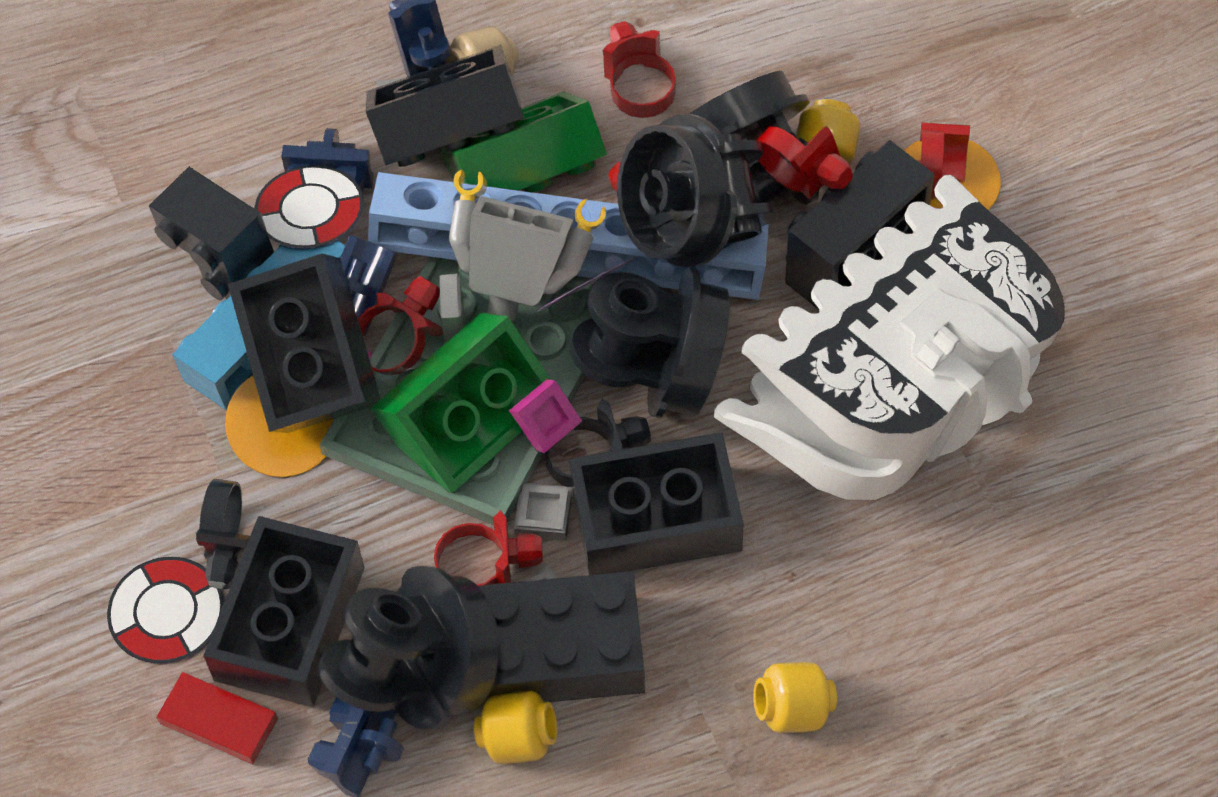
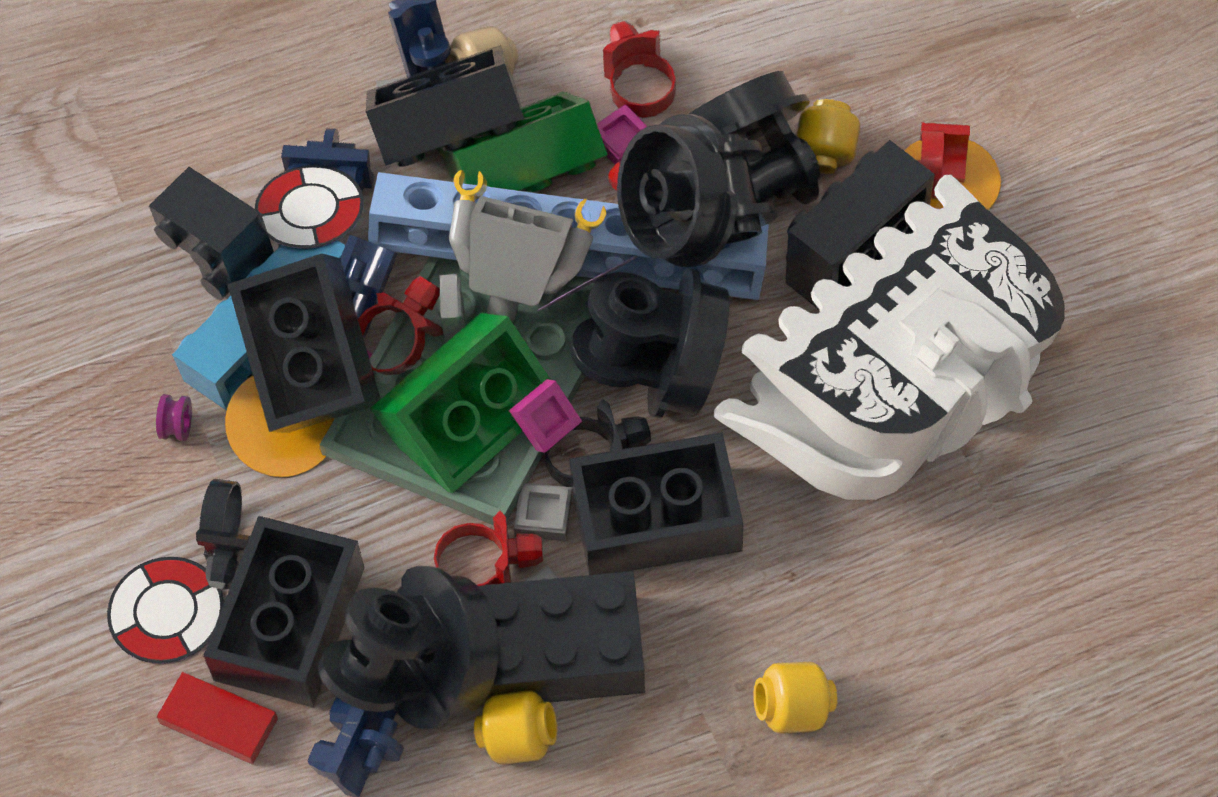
red piece [756,126,853,200] -> none
none -> magenta bush [156,394,192,441]
none -> dark pink tile [597,104,648,164]

